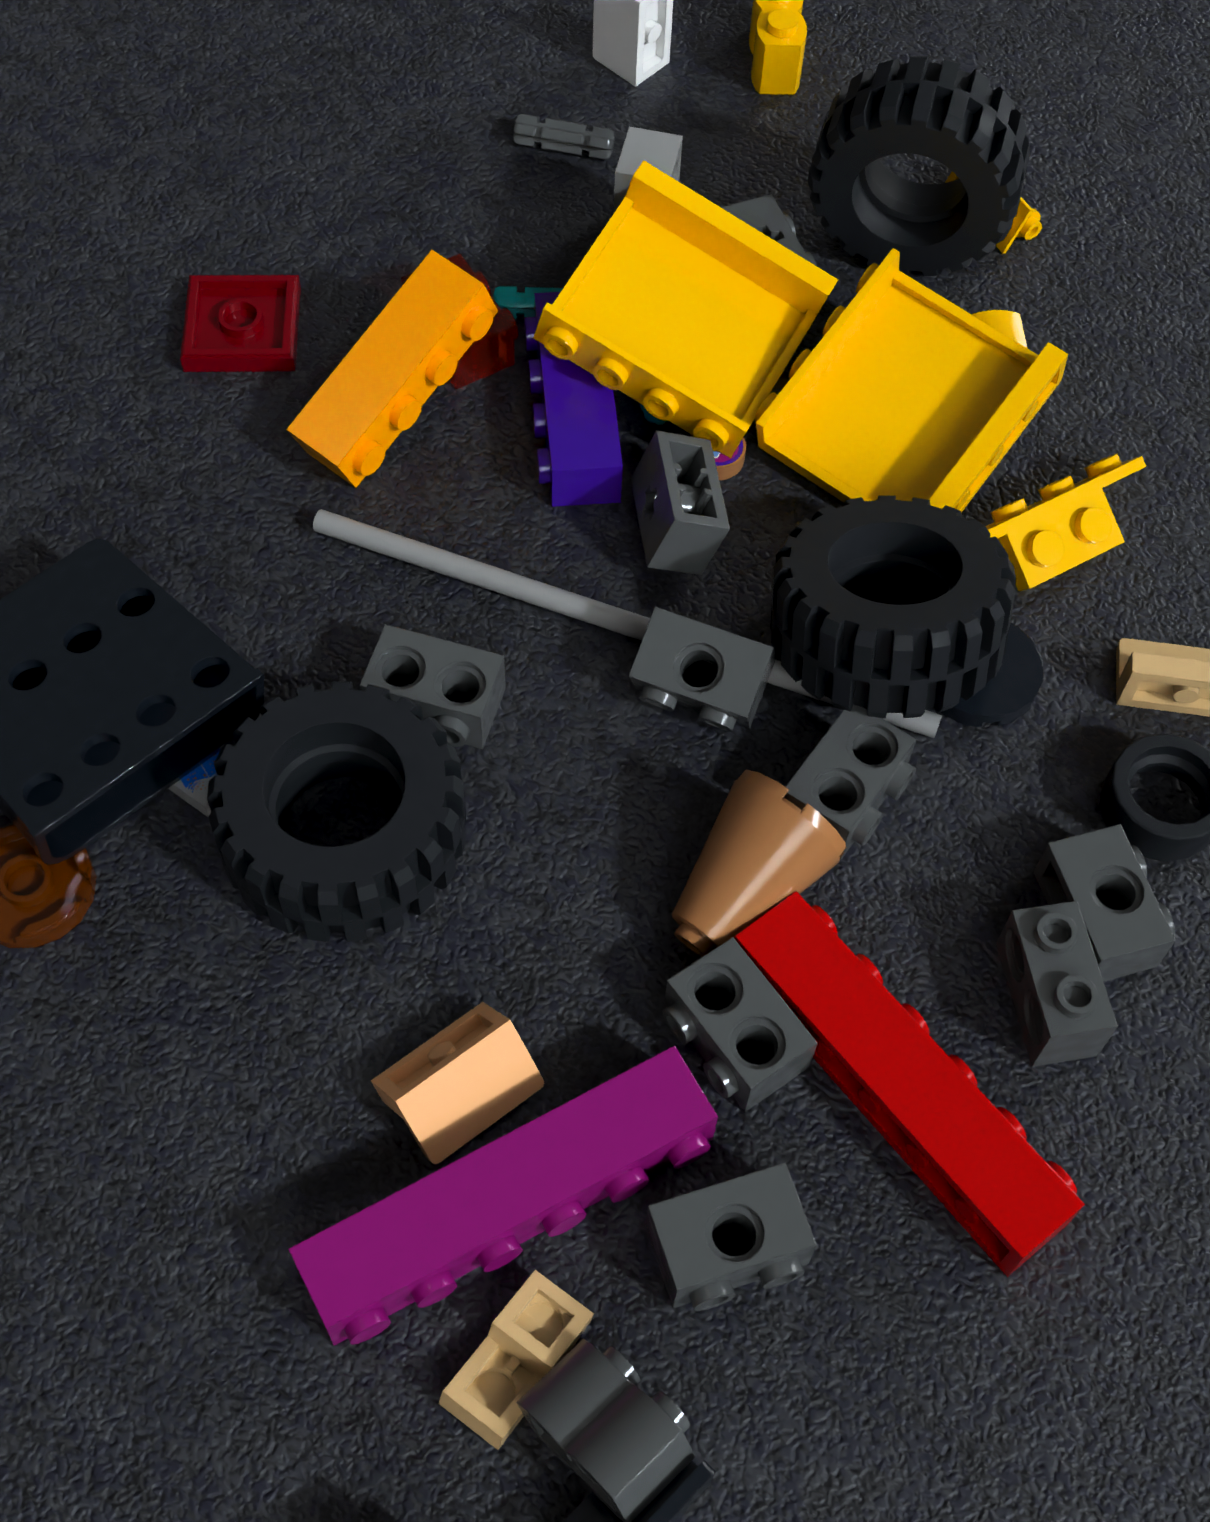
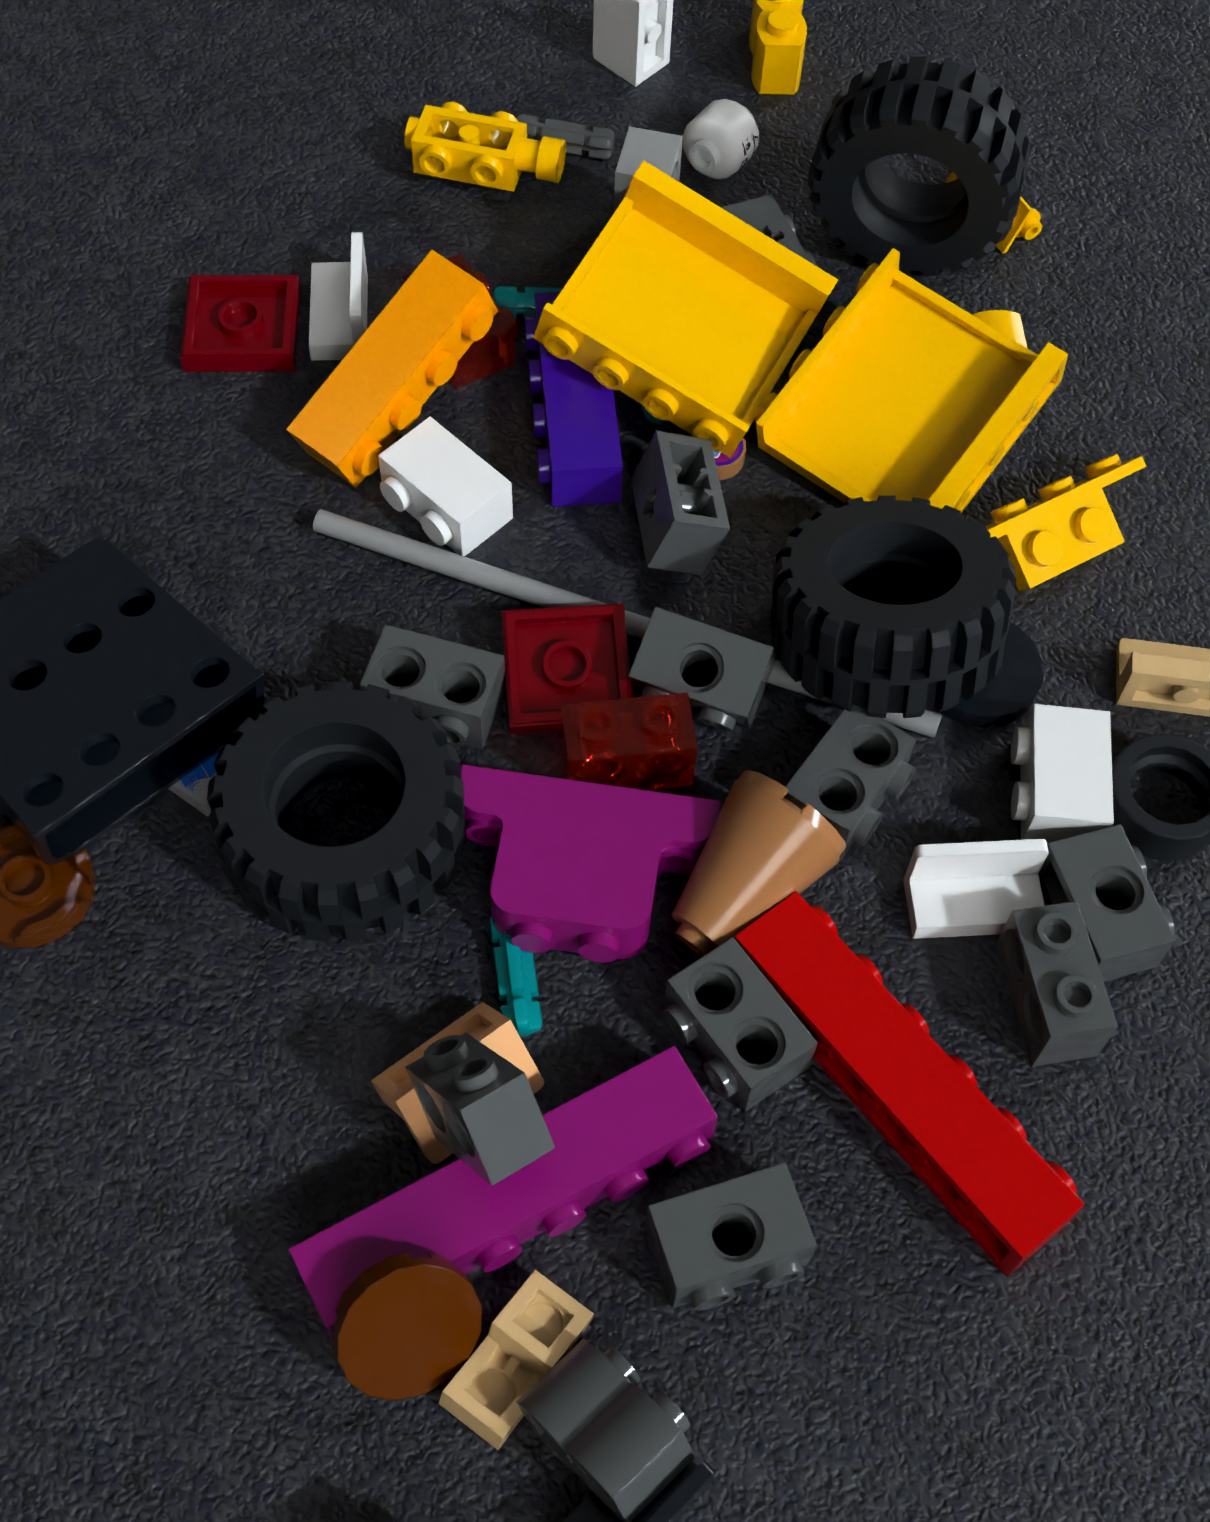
none -> white panel [309,232,368,361]
none -> reddish brown tile [331,1253,482,1401]
none -> white brick [378,416,513,556]
none -> yellow brick [404,102,566,192]
none -> dark grey brick [405,1033,555,1186]
none -> magenta brick [461,765,721,963]
none -> teal axle [489,915,543,1037]
none -> dark red tile [501,603,634,734]
none -> clear red brick [560,692,698,790]
none -> white head [683,99,759,179]
none -> white panel [903,839,1049,939]
none -> white brick [1011,704,1114,844]

